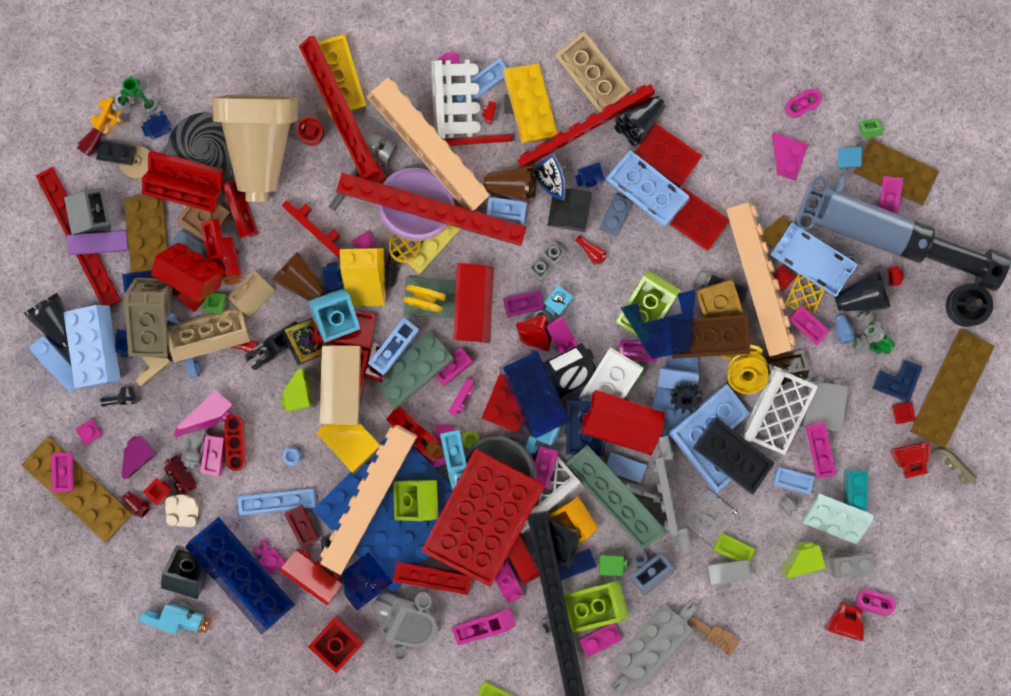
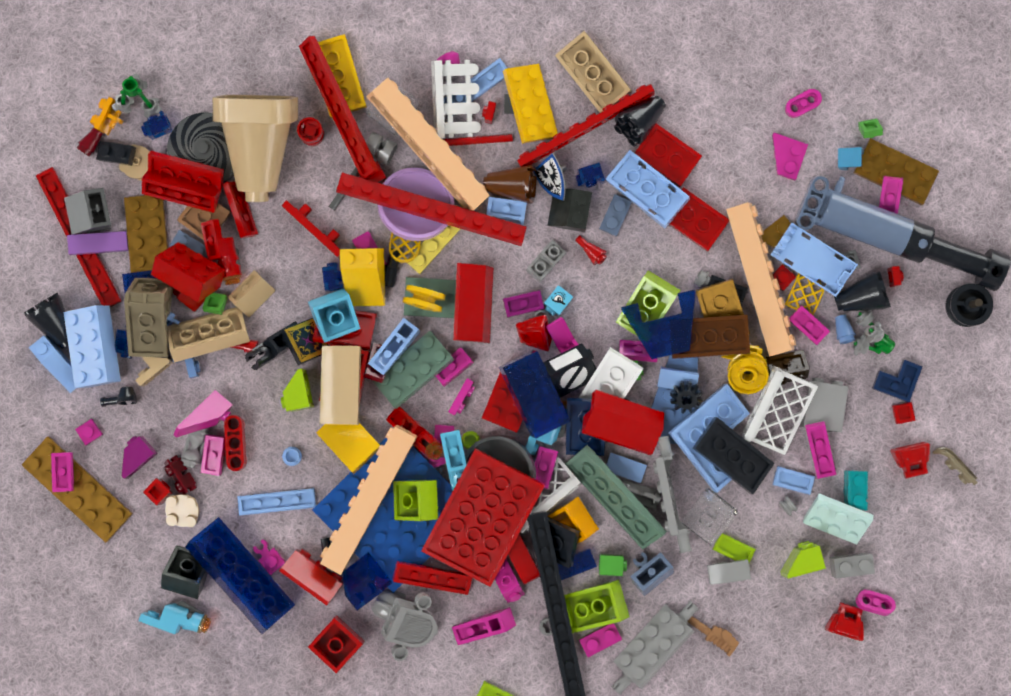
dark red cone [121,491,151,518] -> none
reddish brown cone [272,252,326,301] -> none
dark red plate [284,504,319,548] -> none
pearl gold plate [909,329,995,449] -> none

